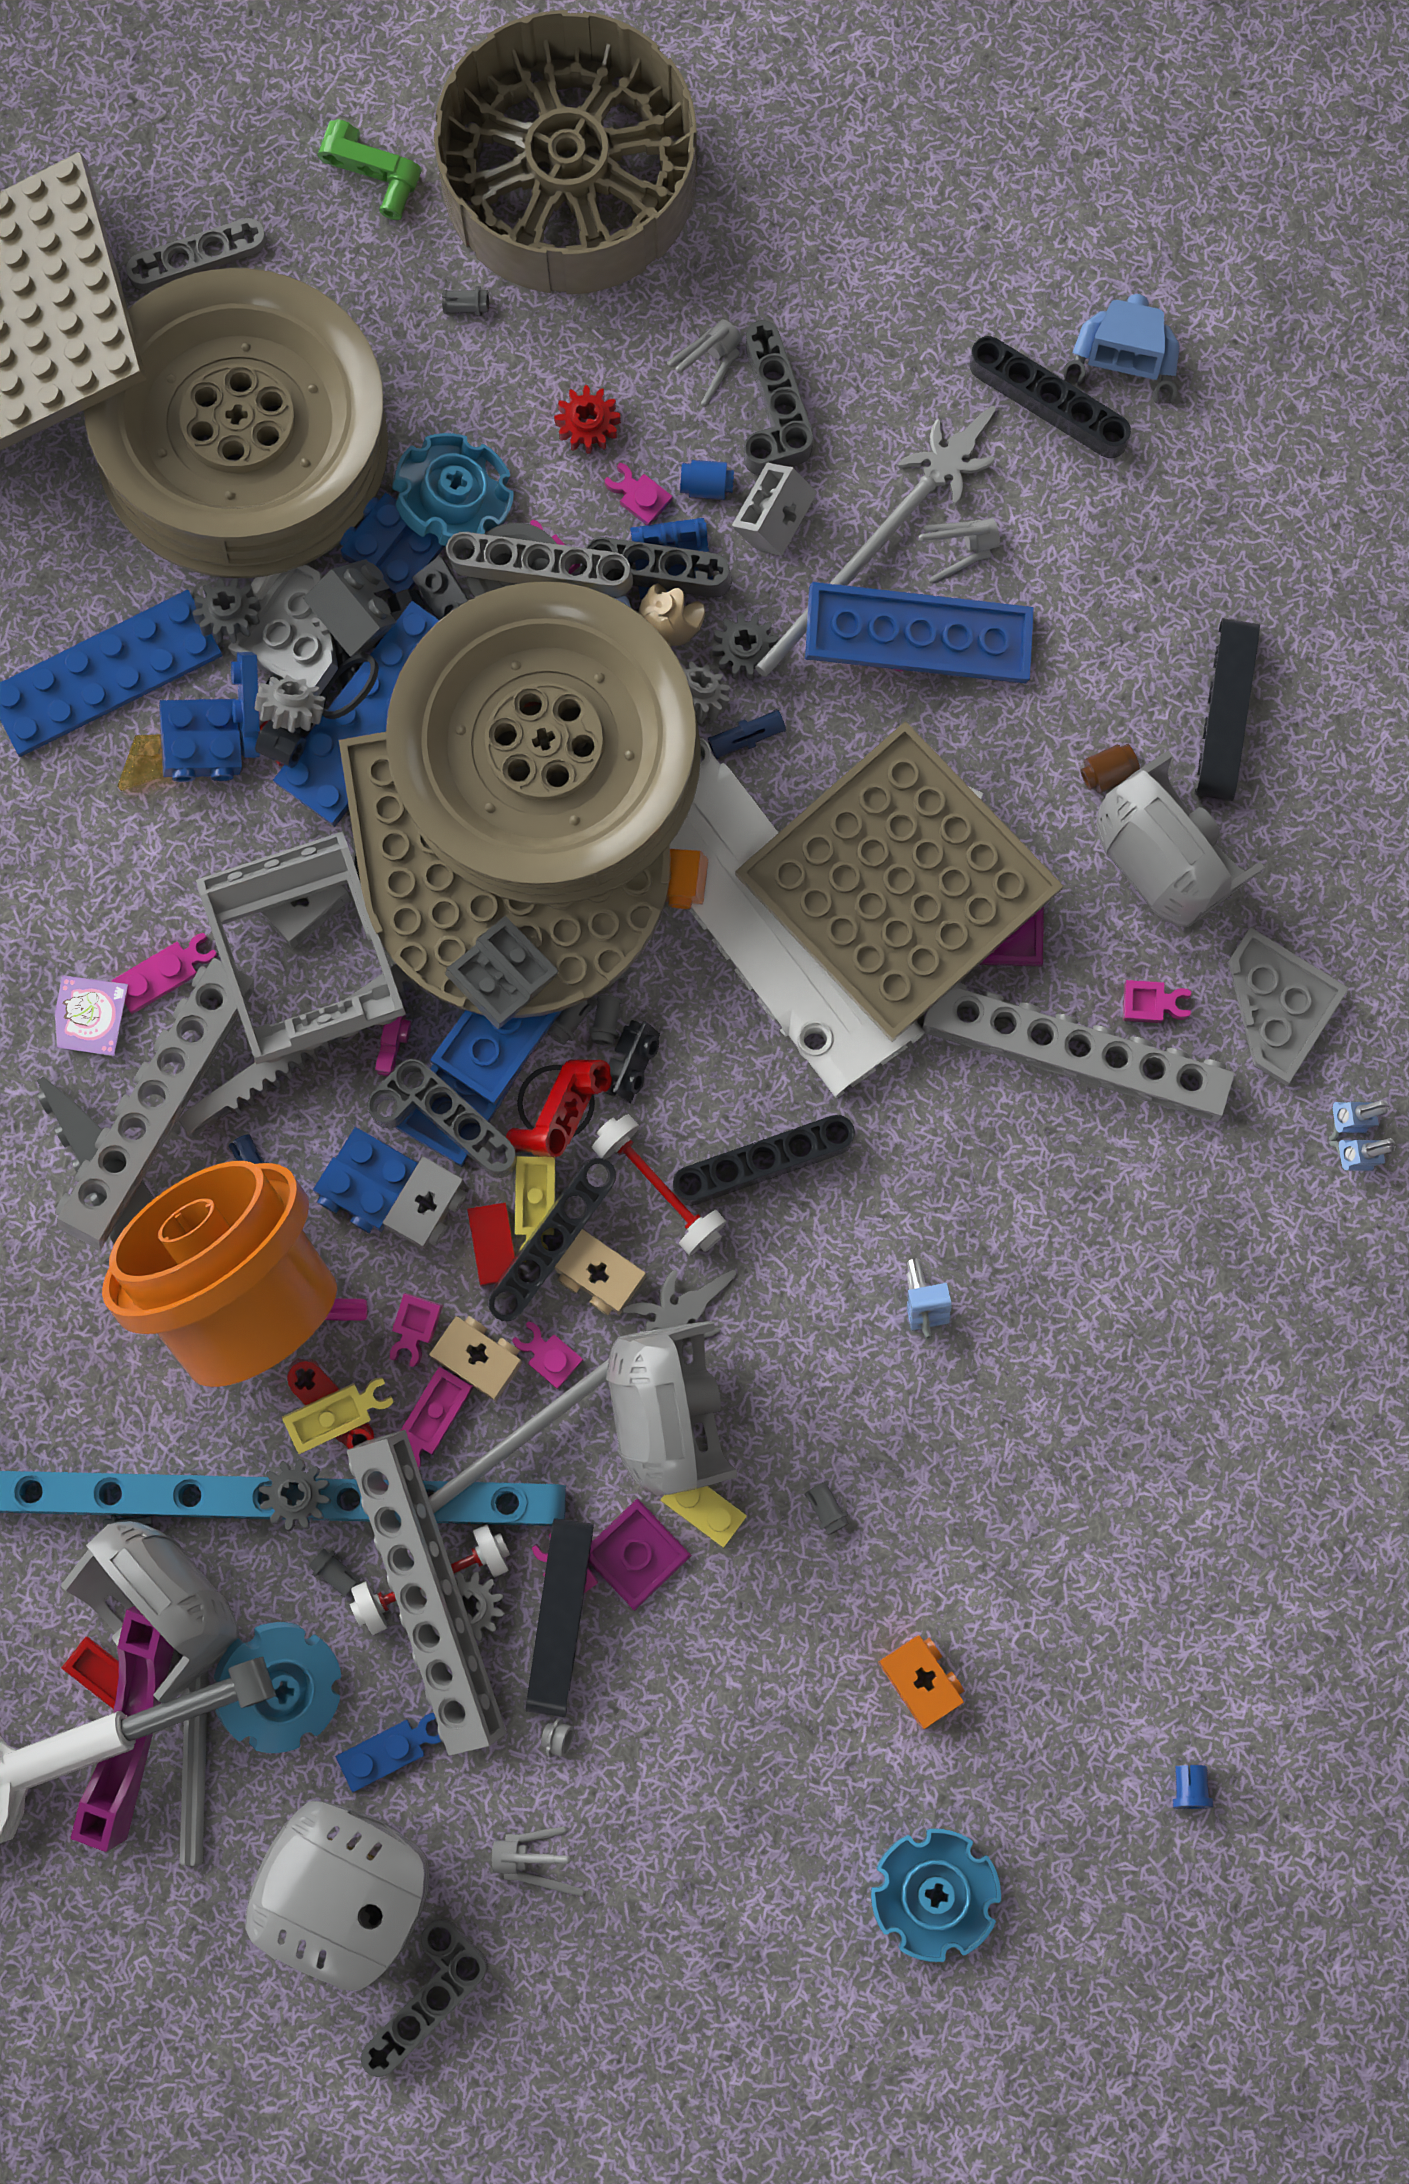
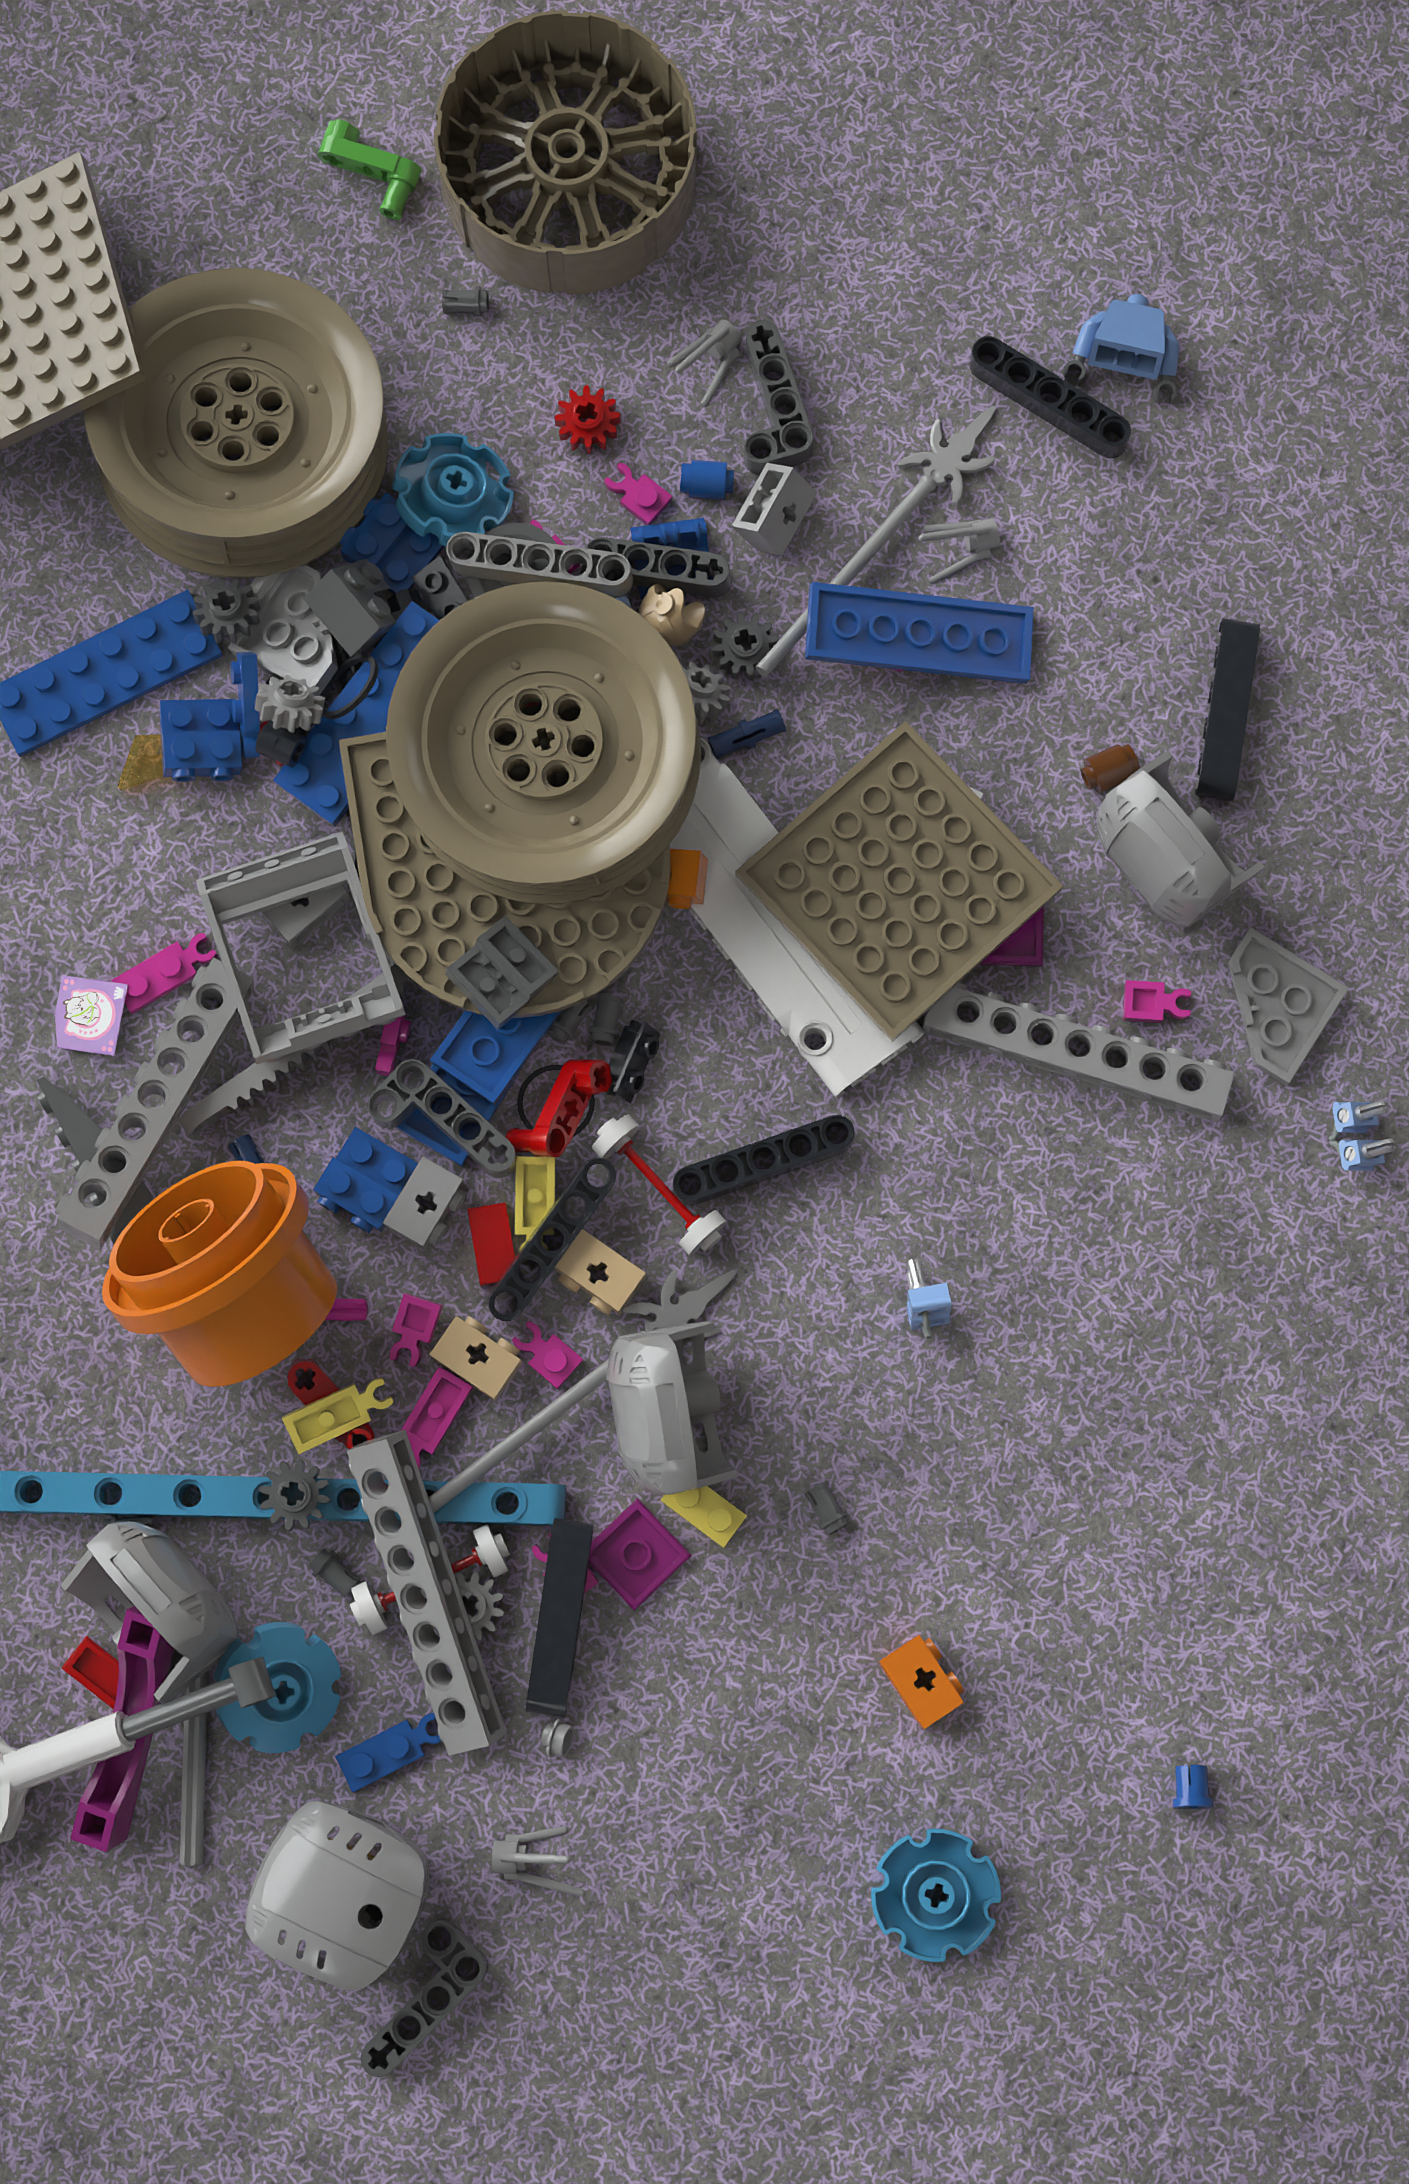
light grey beam [126,218,266,290] -> none

